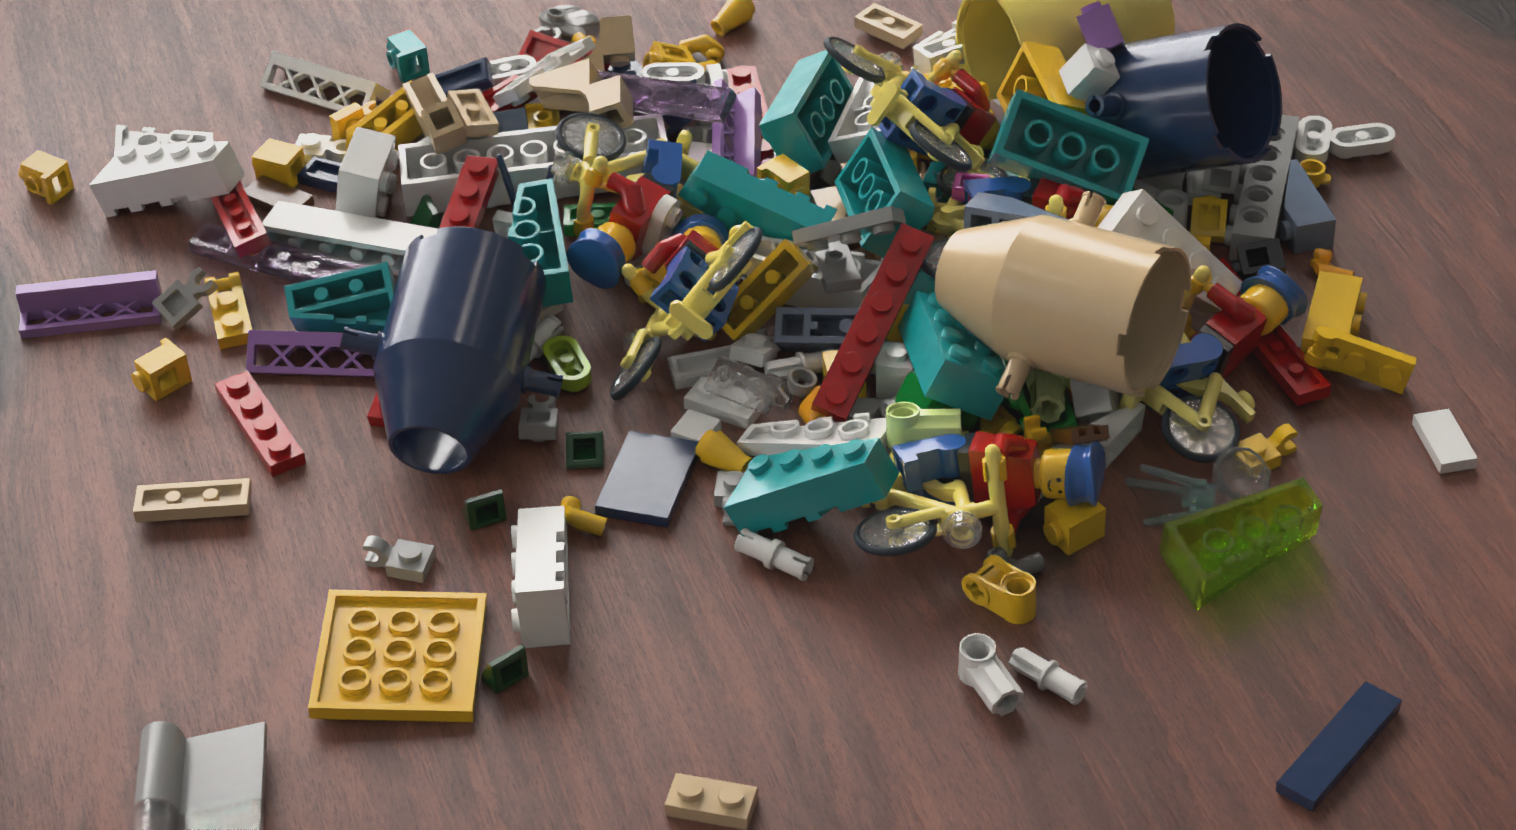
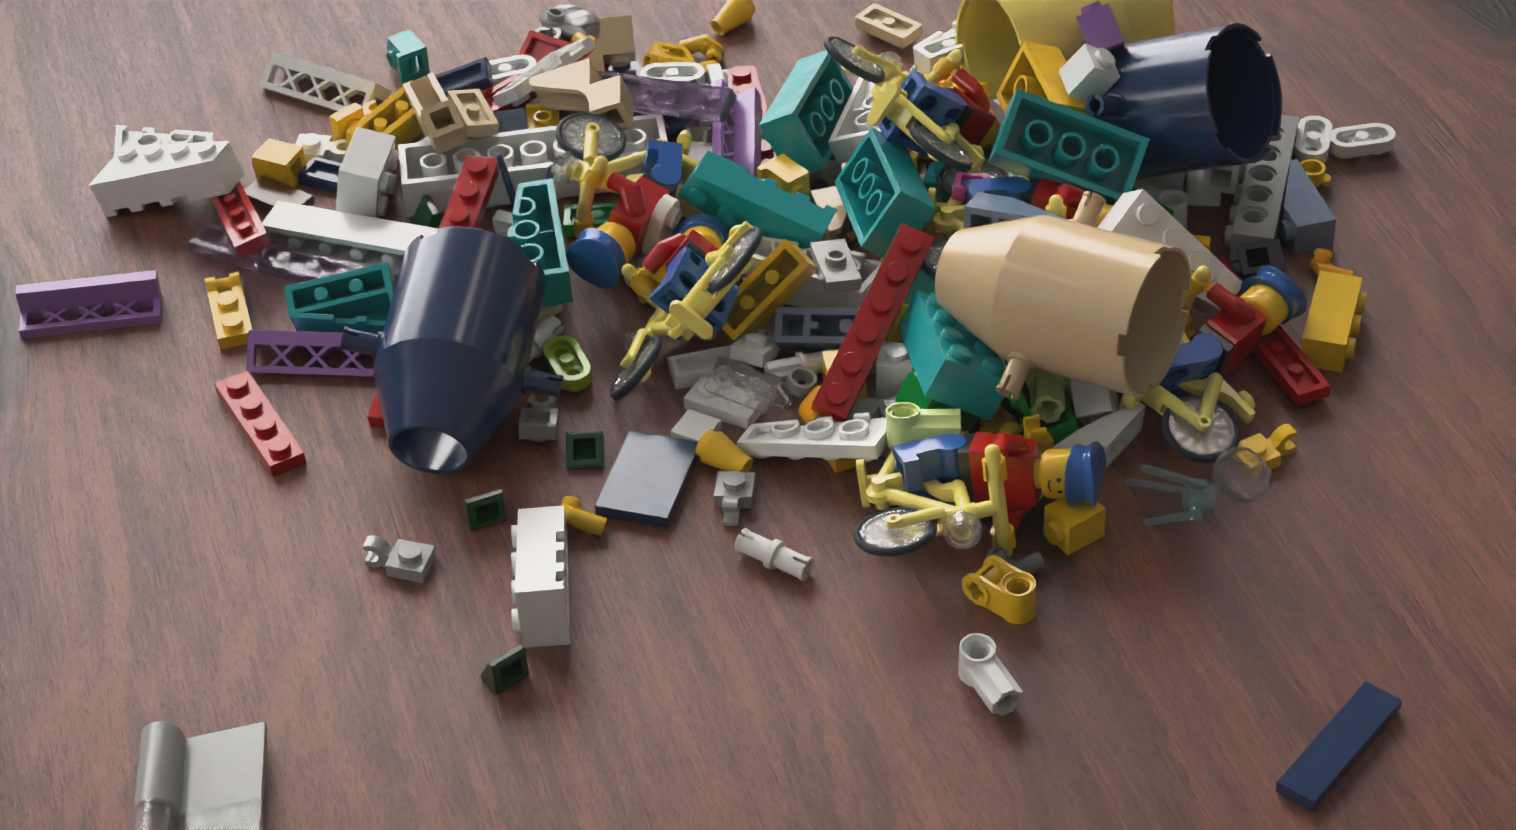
yellow brick [18,150,74,205] -> none
yellow brick [131,338,192,401] -> none
tan plate [133,478,252,522] -> none
light grey plate [152,267,218,330] -> none
yellow plate [308,590,487,722] -> none
tan plate [664,773,758,830] -> none
teal wedge [724,437,899,537] -> none
light grey plate [792,206,906,252] -> none
white axle [1009,647,1088,705] -> none
reddish brown tile [1050,424,1110,445] -> none
clear neon green wedge [1159,477,1323,610] -> none
yellow bracket [1190,195,1228,243] -> none
yellow plate [1304,325,1416,394] -> none
white tile [1412,409,1478,474] -> none

